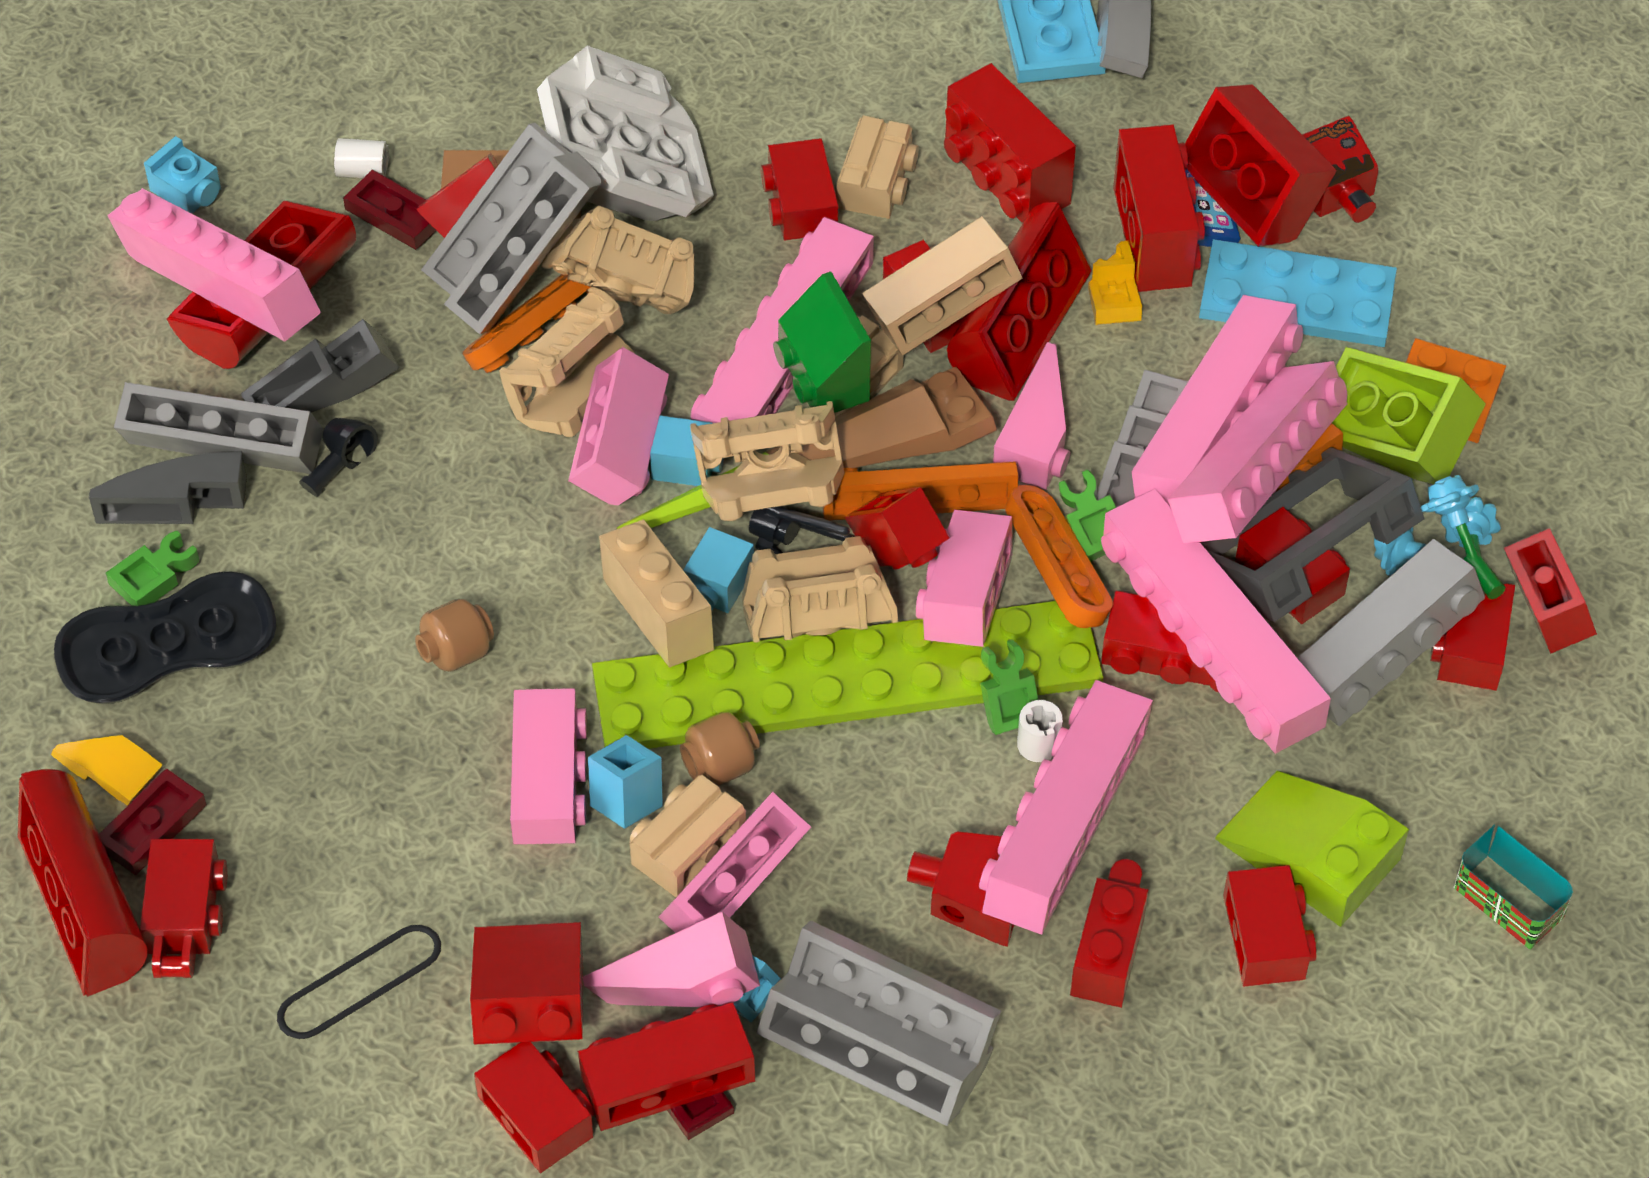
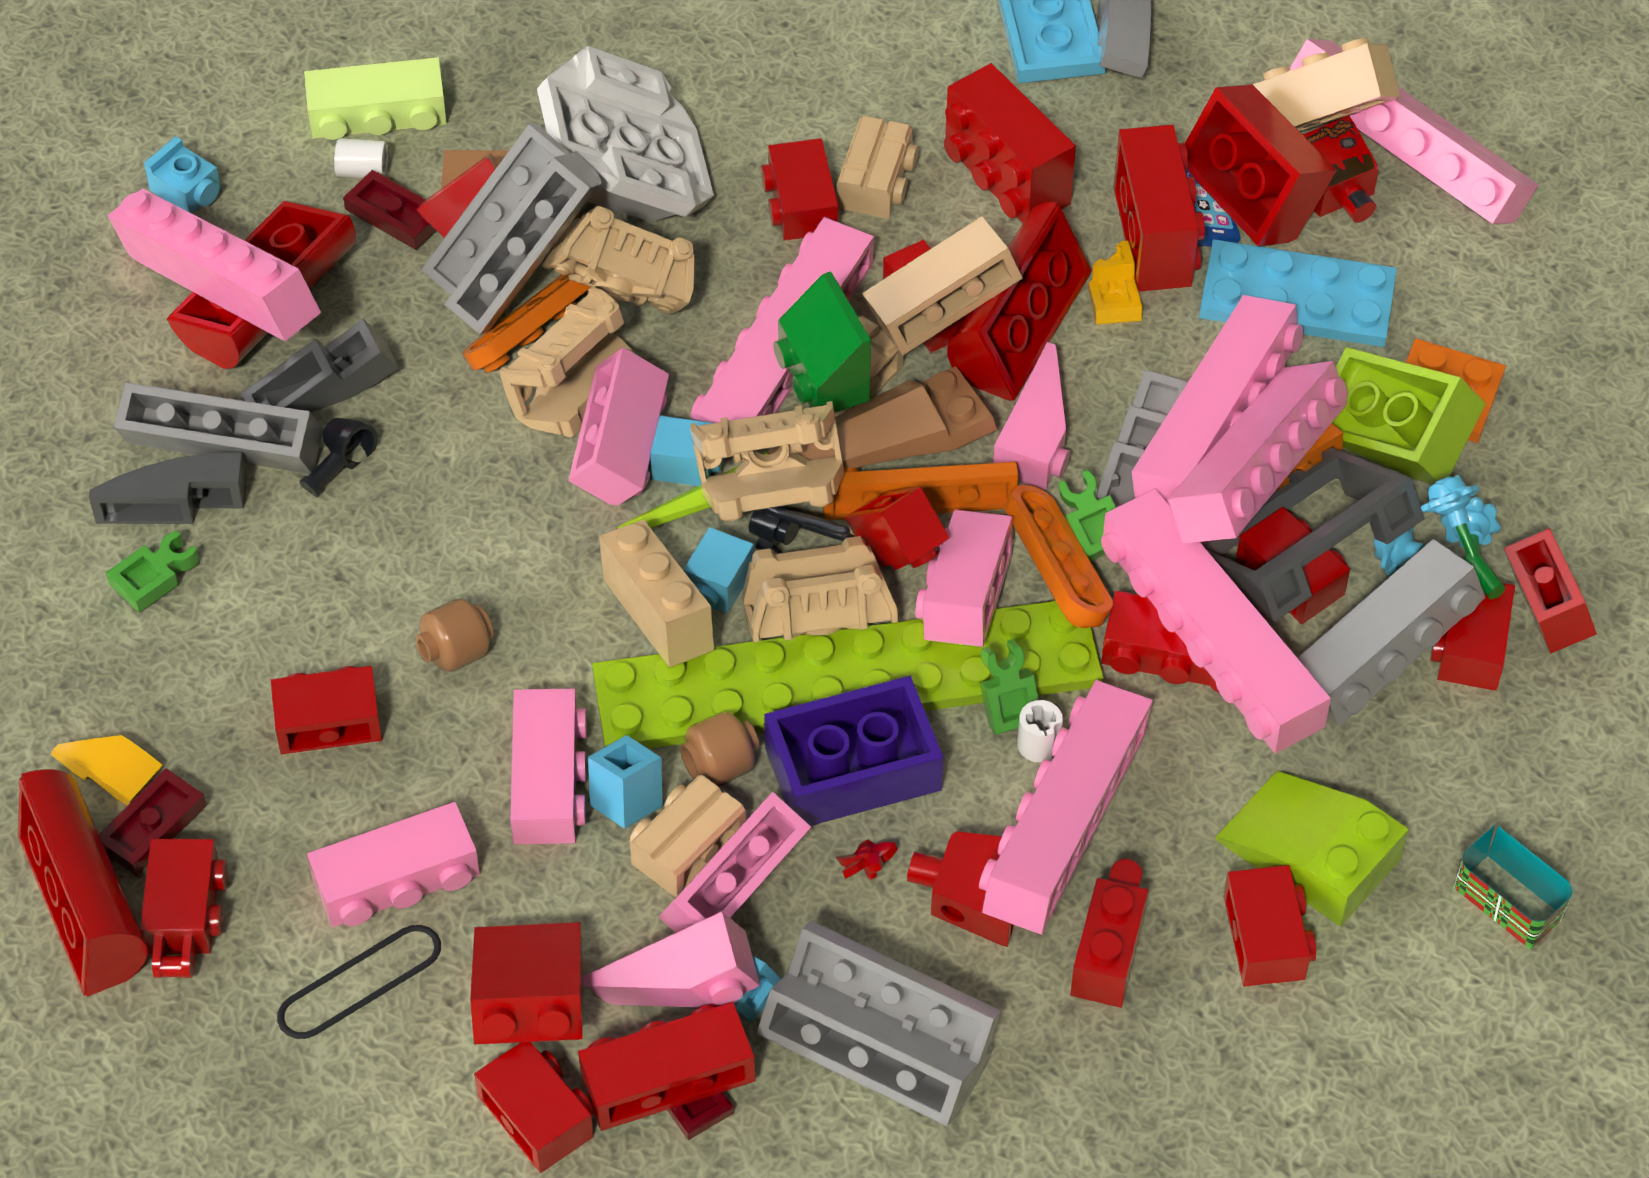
black plate [54,572,276,704] -> none
none -> red brick [270,666,382,755]
none -> yellowish green brick [304,57,447,140]
none -> bright pink brick [307,802,480,927]
none -> dark purple brick [764,675,943,826]
none -> red plant [836,839,897,880]
none -> tan brick [1253,38,1401,132]
none -> bright pink brick [1290,39,1539,224]

